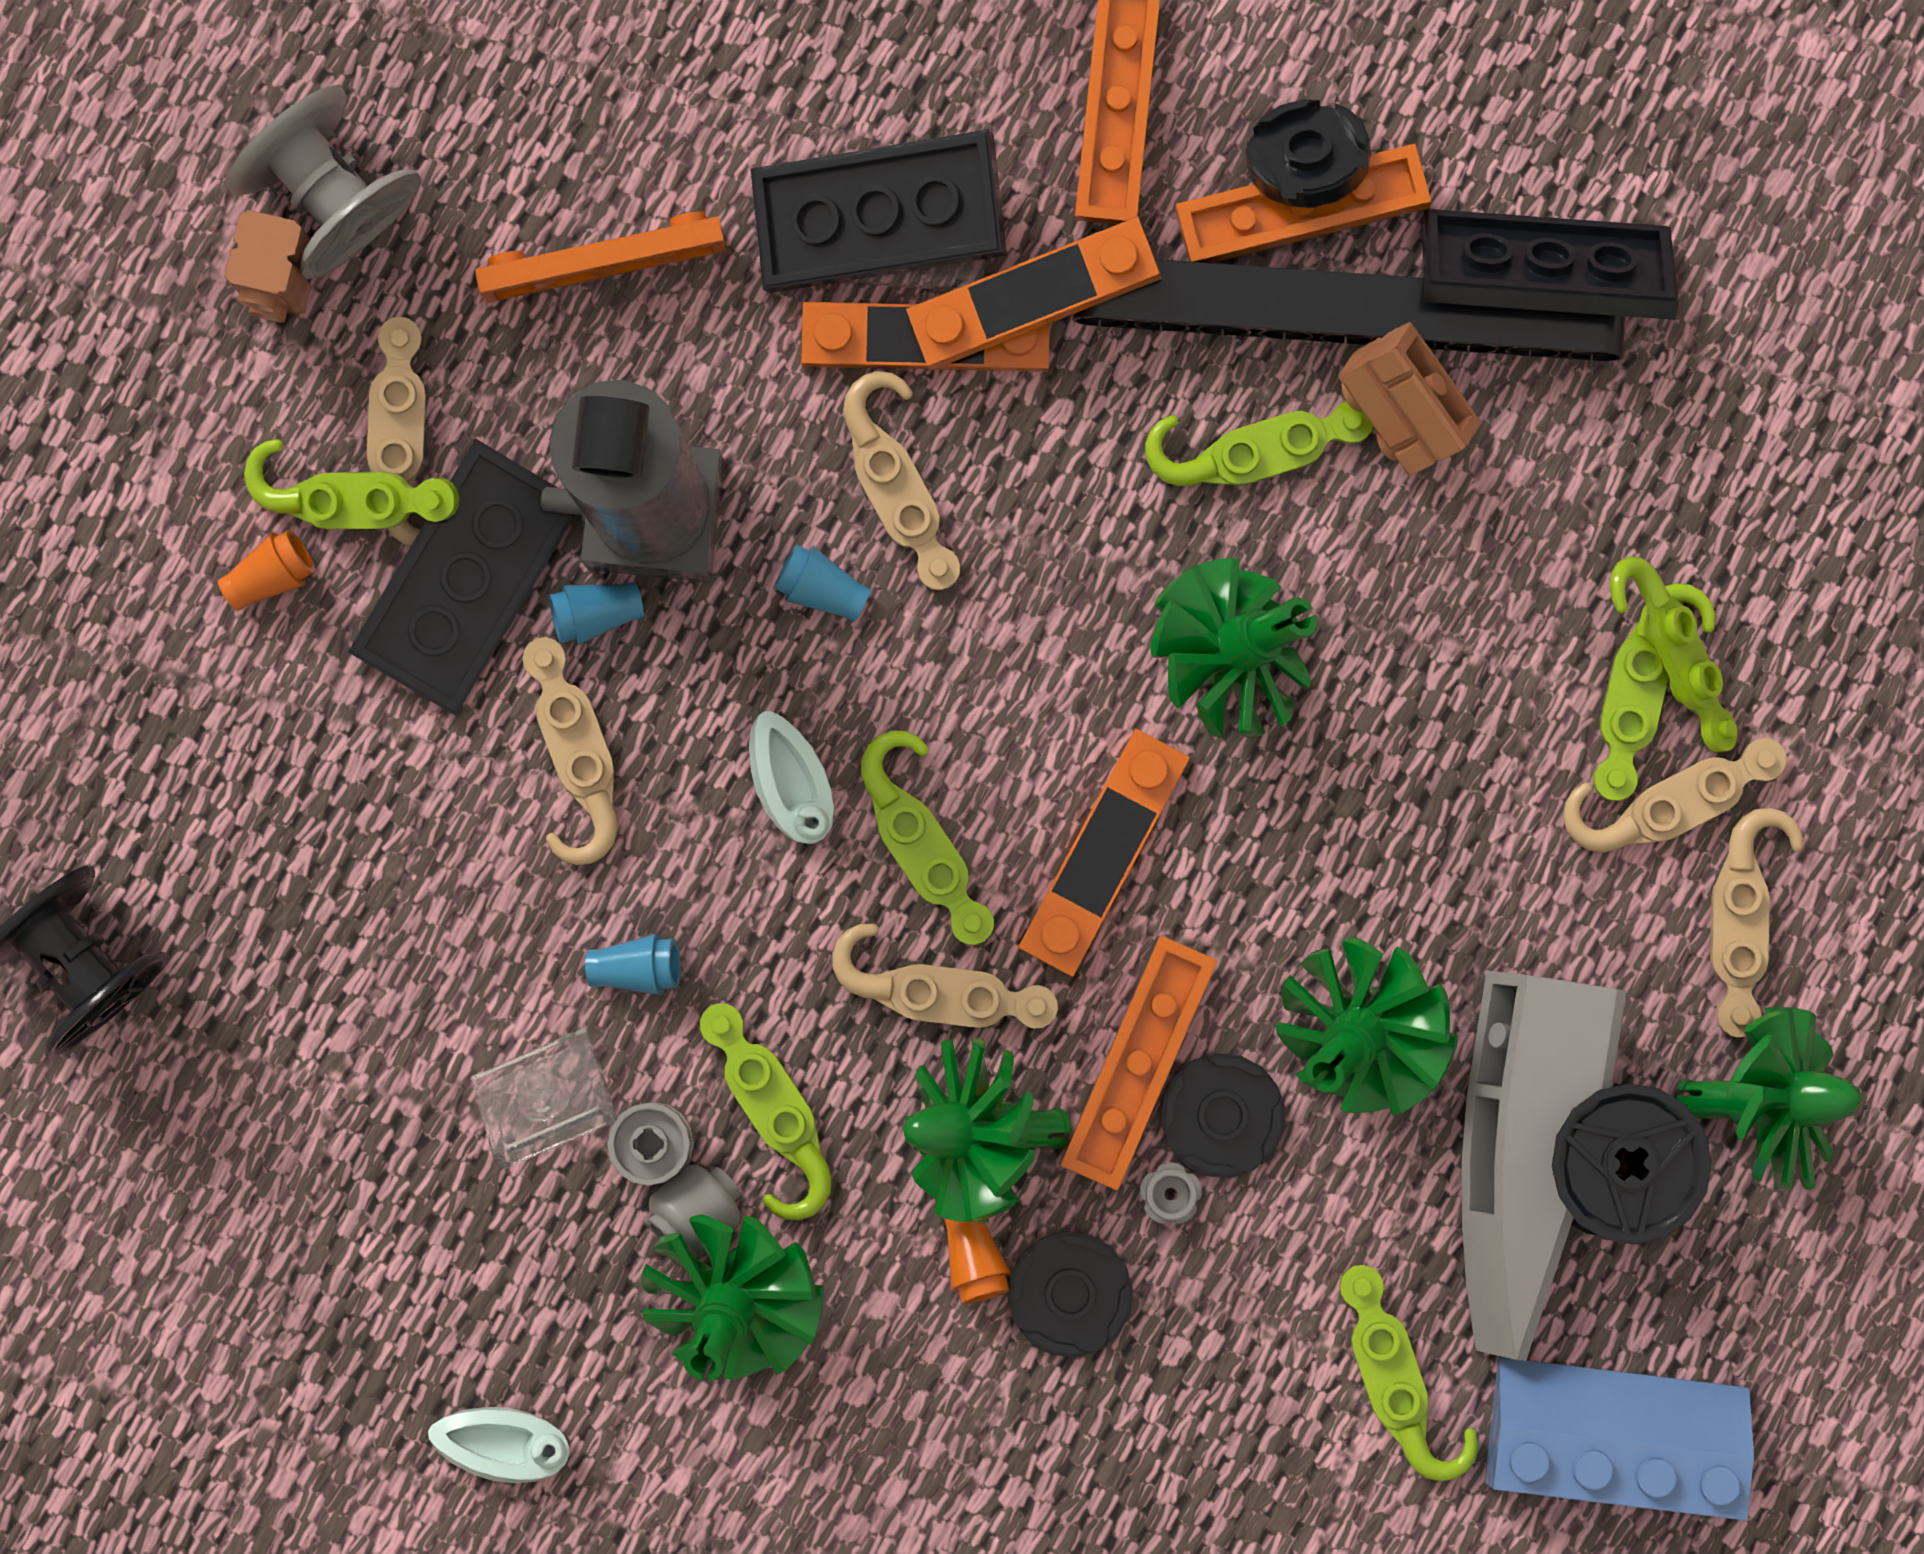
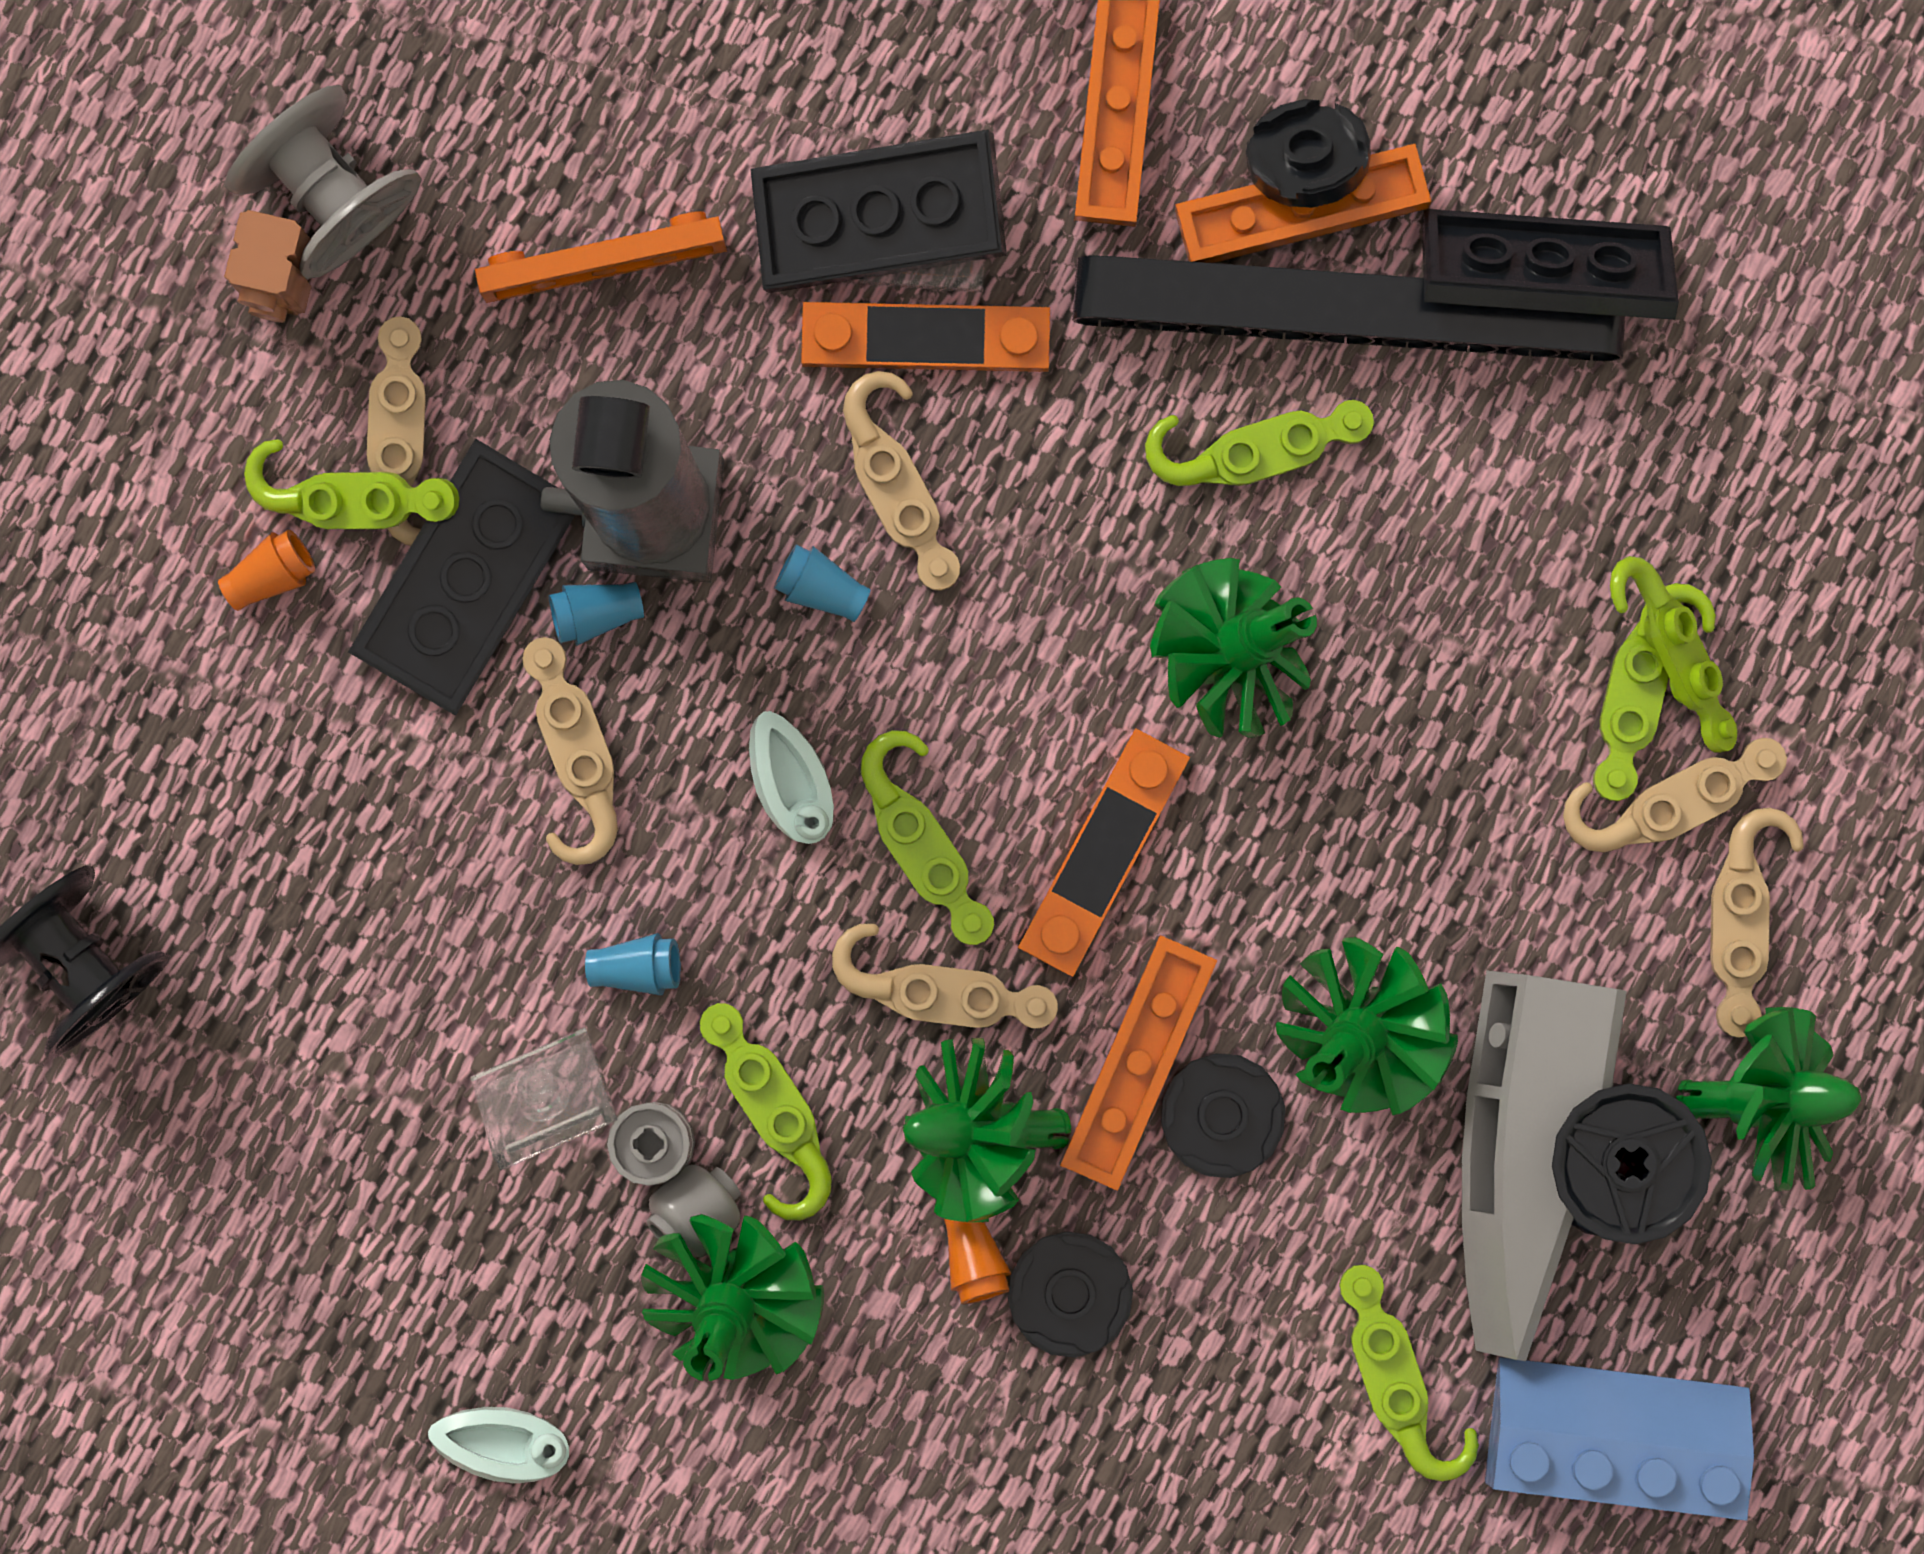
orange plate [906,216,1162,370] -> none
light grey plate [1140,1162,1202,1224] -> none
nougat brick [1338,322,1481,476] -> none

